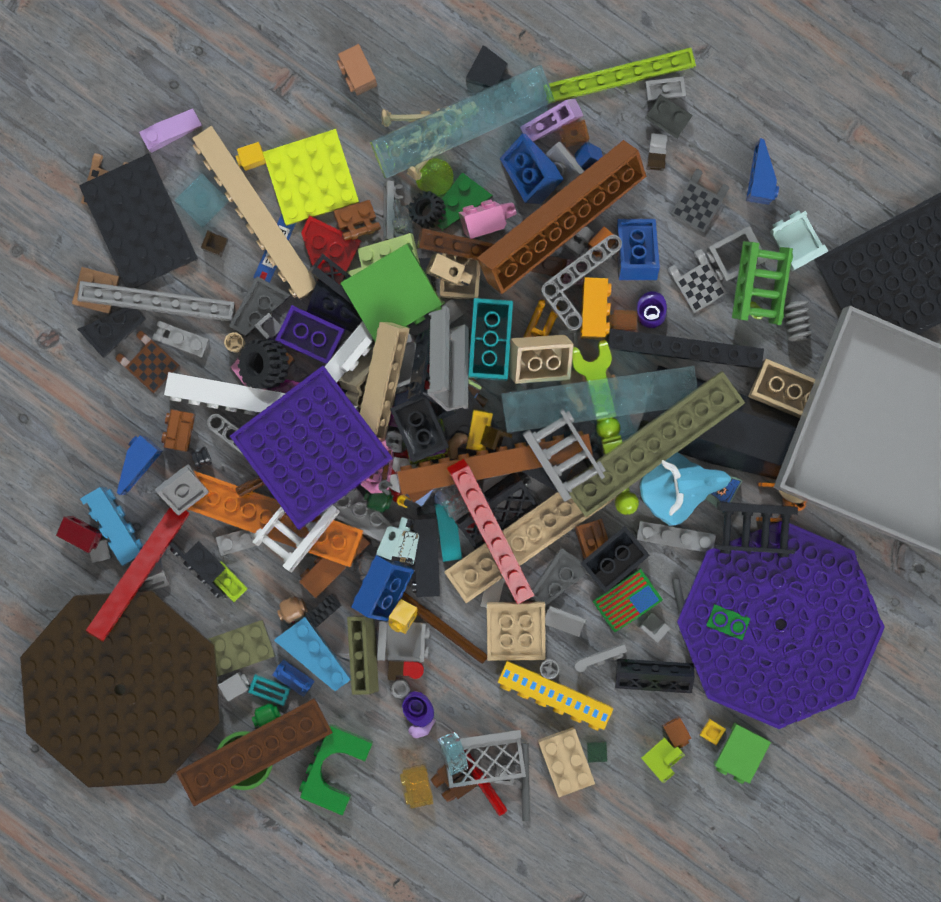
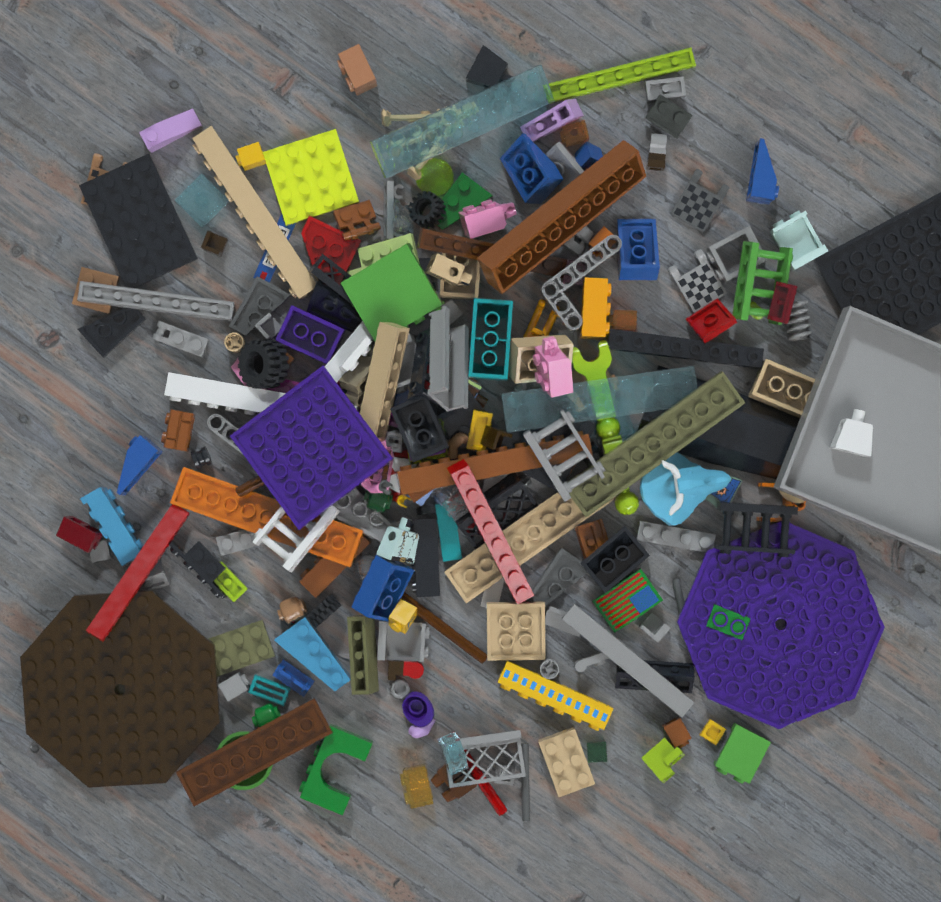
reddish brown flag [115,331,180,394] -> none
light grey bracket [155,464,209,516] -> none
dark purple hat [636,291,667,328] -> none
none -> bright pink hinge [533,336,573,398]
none -> light grey tile [562,603,694,717]
none -> red tile [685,298,737,343]
none -> dark red hinge [767,282,798,324]
none -> white torso [830,409,873,457]

